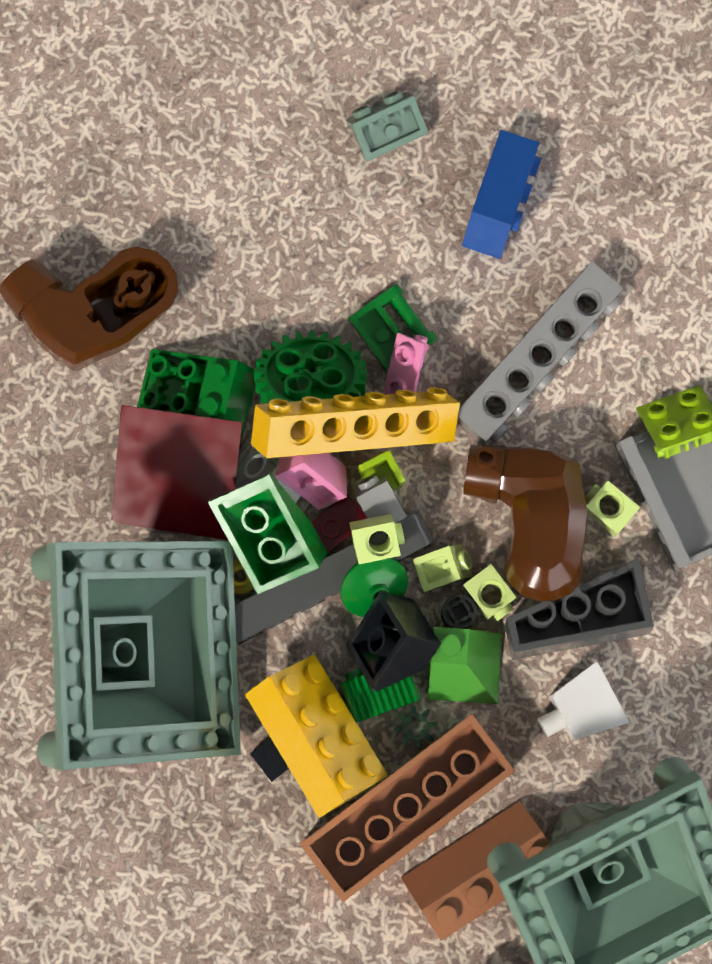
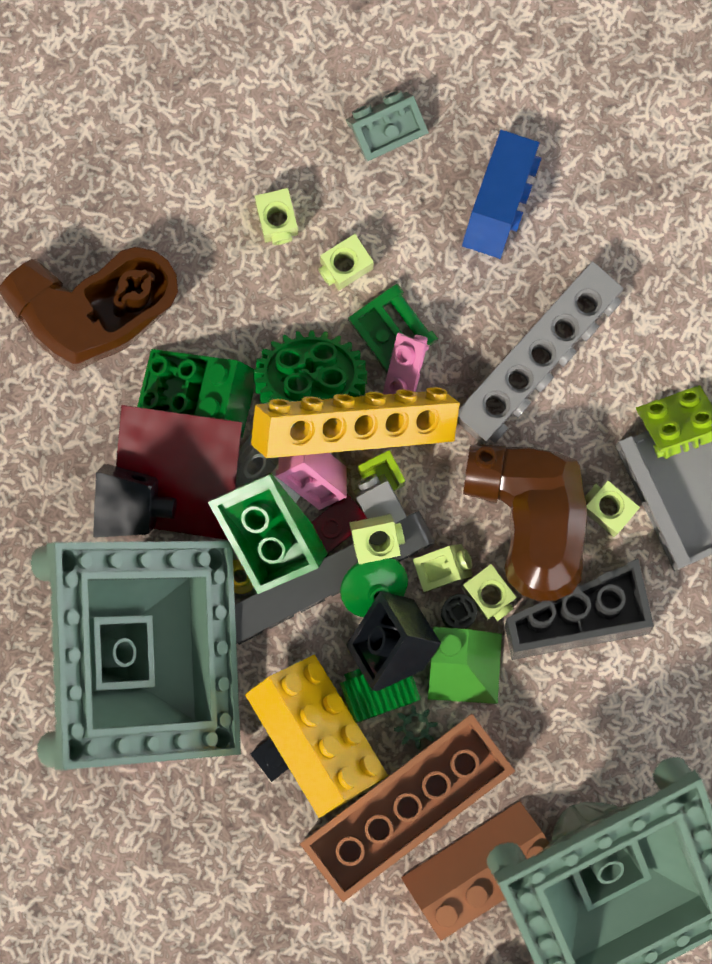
white torso [538,662,629,741] -> none
none -> black torso [93,464,177,537]
none -> yellowish green brick [255,188,298,245]
none -> yellowish green brick [318,234,374,291]

